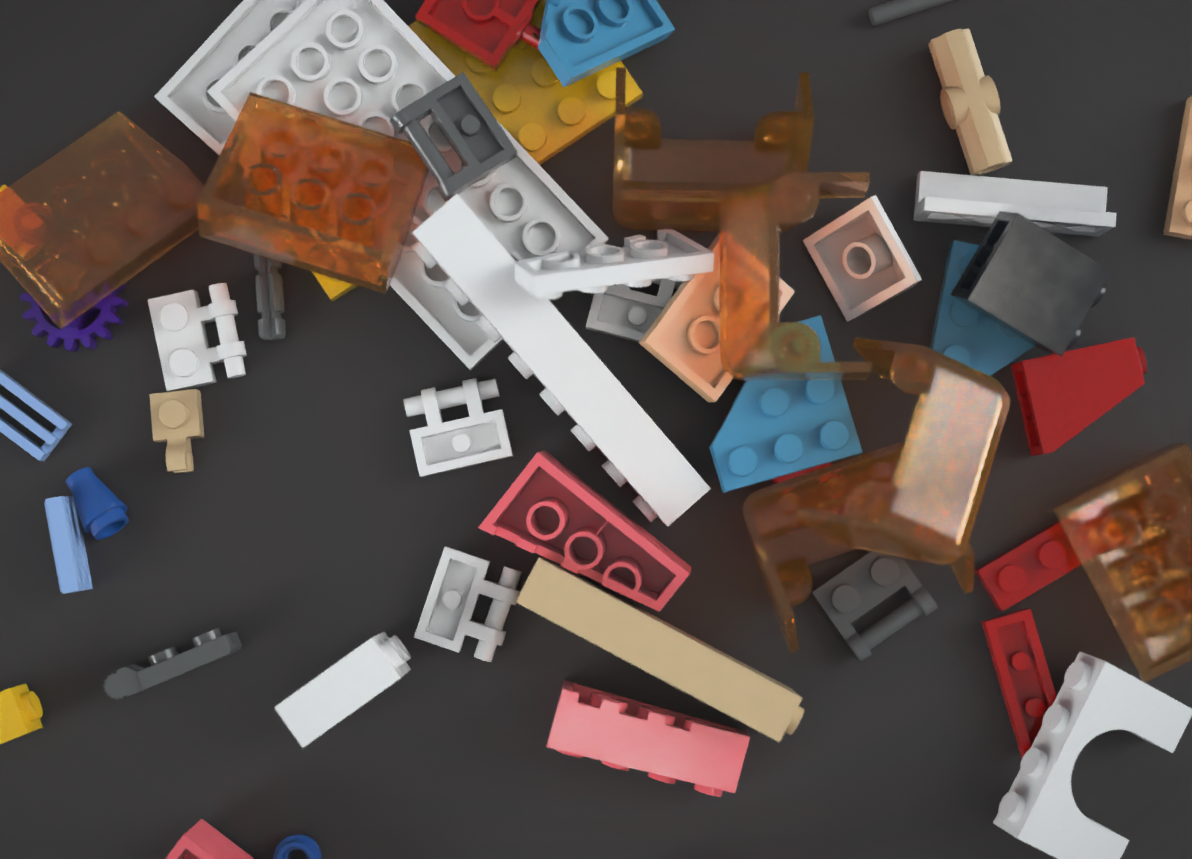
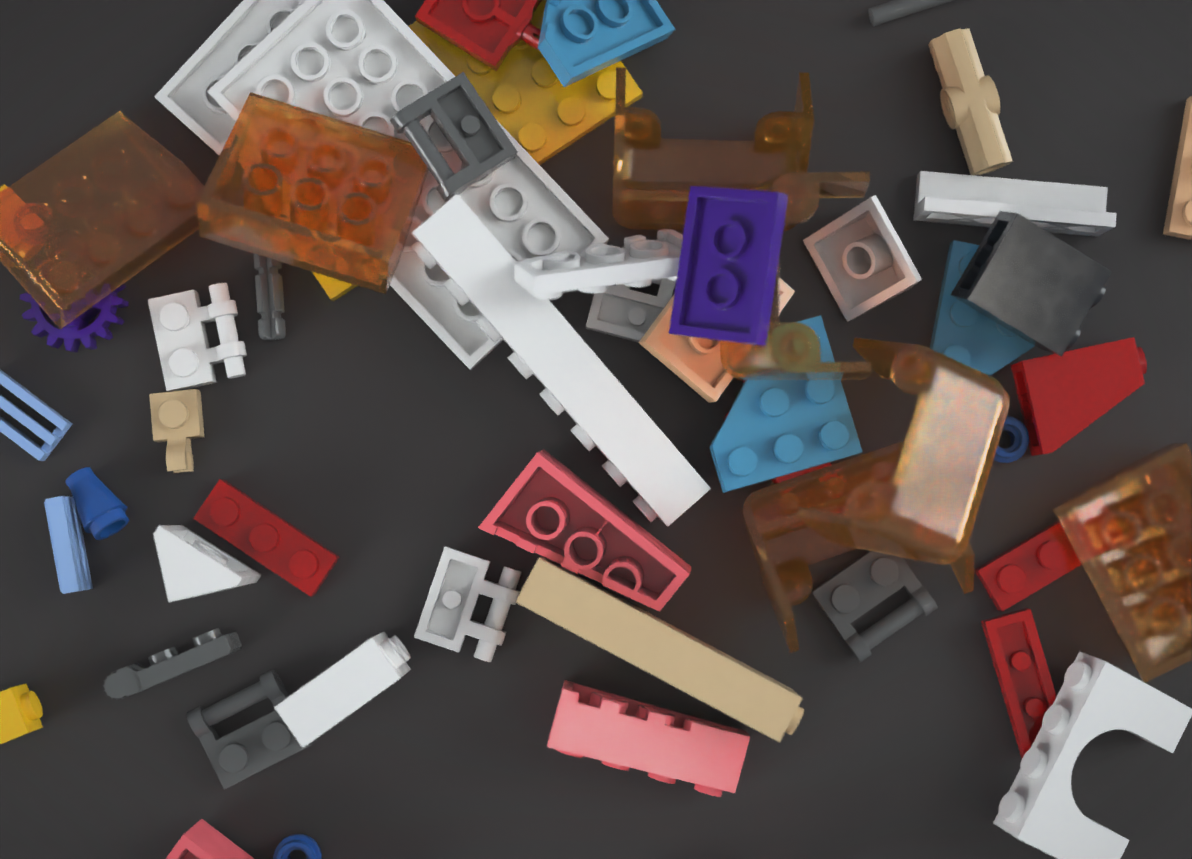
white plate [403,378,513,477] -> none
none -> white slope [153,525,261,602]
none -> dark grey plate [187,669,313,790]
none -> red plate [193,479,340,597]
none -> dark purple plate [669,186,788,346]
none -> blue plate [980,416,1029,463]

